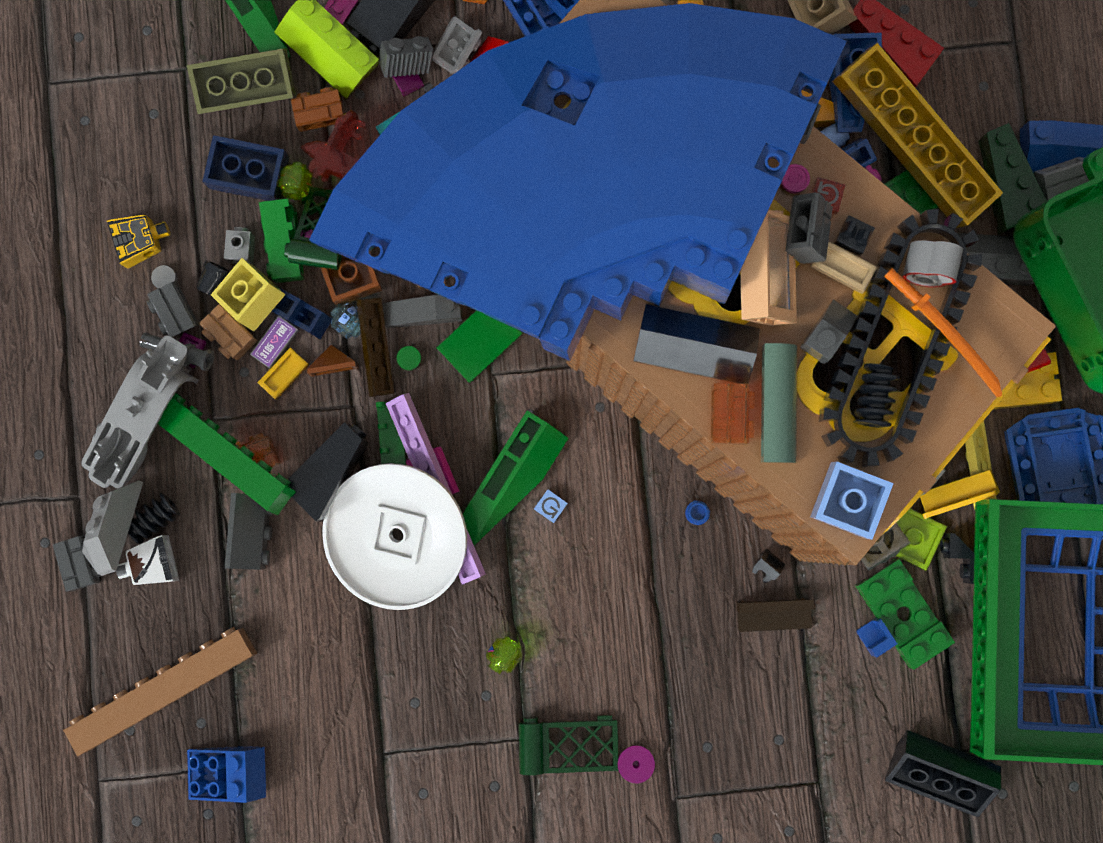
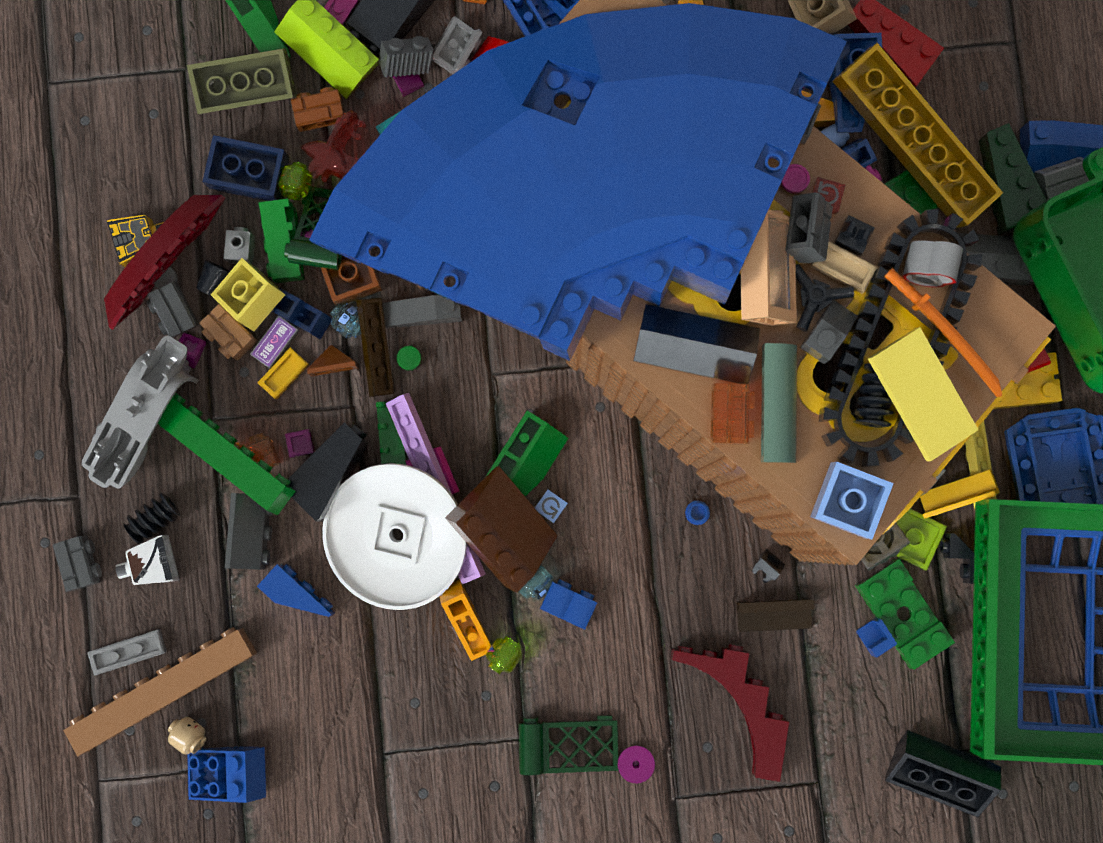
light grey wedge [82,481,143,576] -> none
dark grey pin [140,332,215,371] -> none
green tile [437,310,522,384] -> none
none -> light grey tile [87,629,167,676]
none -> dark red brick [104,195,226,330]
none -> tan head [168,717,206,755]
none -> blue slope [257,564,335,617]
none -> magenta tile [285,429,315,458]
none -> light orange slope [439,579,492,661]
none -> reddish brown slope [445,466,558,593]
none -> clear light blue head [519,565,553,600]
none -> blue brick [540,579,597,630]
none -> dark red arch [670,644,789,782]
none -> black piece [796,263,854,331]
none -> light yellow tile [868,327,978,461]

